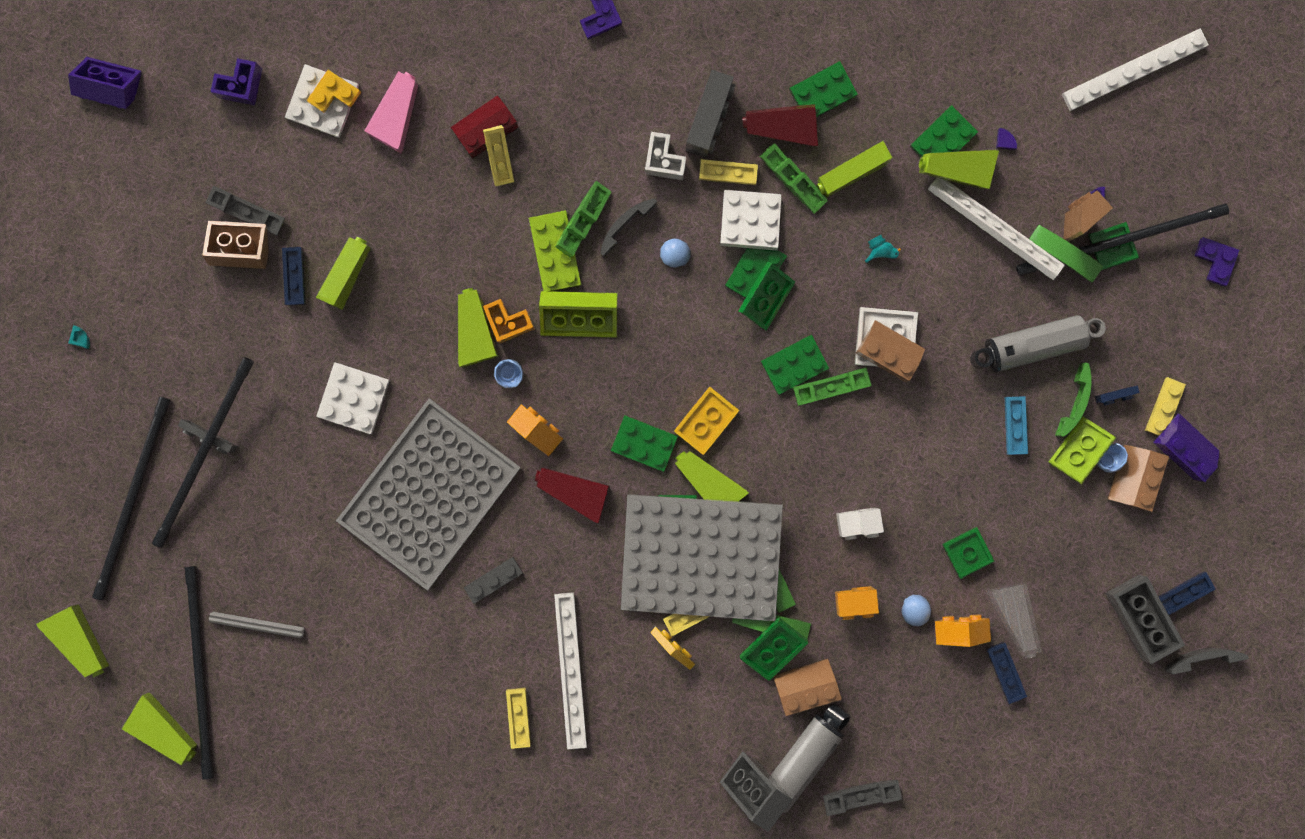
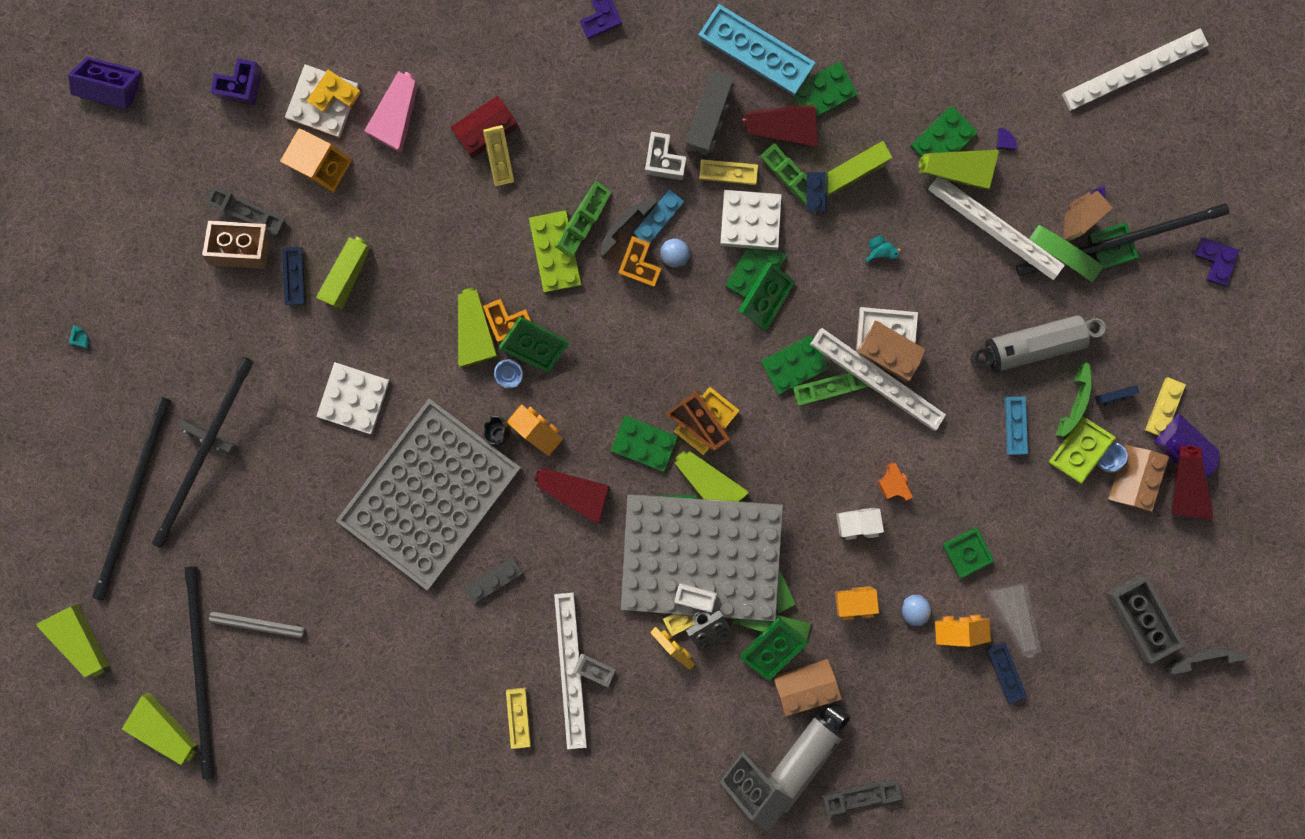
lime slope [539,291,617,337] -> none
dark blue plate [1158,572,1216,615] -> none
none -> light orange slope [280,128,352,193]
none -> black hair [483,415,511,446]
none -> green plate [499,316,569,373]
none -> light grey plate [573,654,616,687]
none -> light orange brick [618,236,662,287]
none -> dark azure plate [633,189,684,242]
none -> dark orange wedge [665,390,732,451]
none -> white tile [674,583,717,613]
none -> dark grey plate [686,610,733,651]
none -> medium azure plate [698,4,816,96]
none -> dark blue plate [807,172,828,211]
none -> white plate [810,328,946,431]
none -> orange brick [876,463,913,501]
none -> dark red slope [1171,445,1213,519]

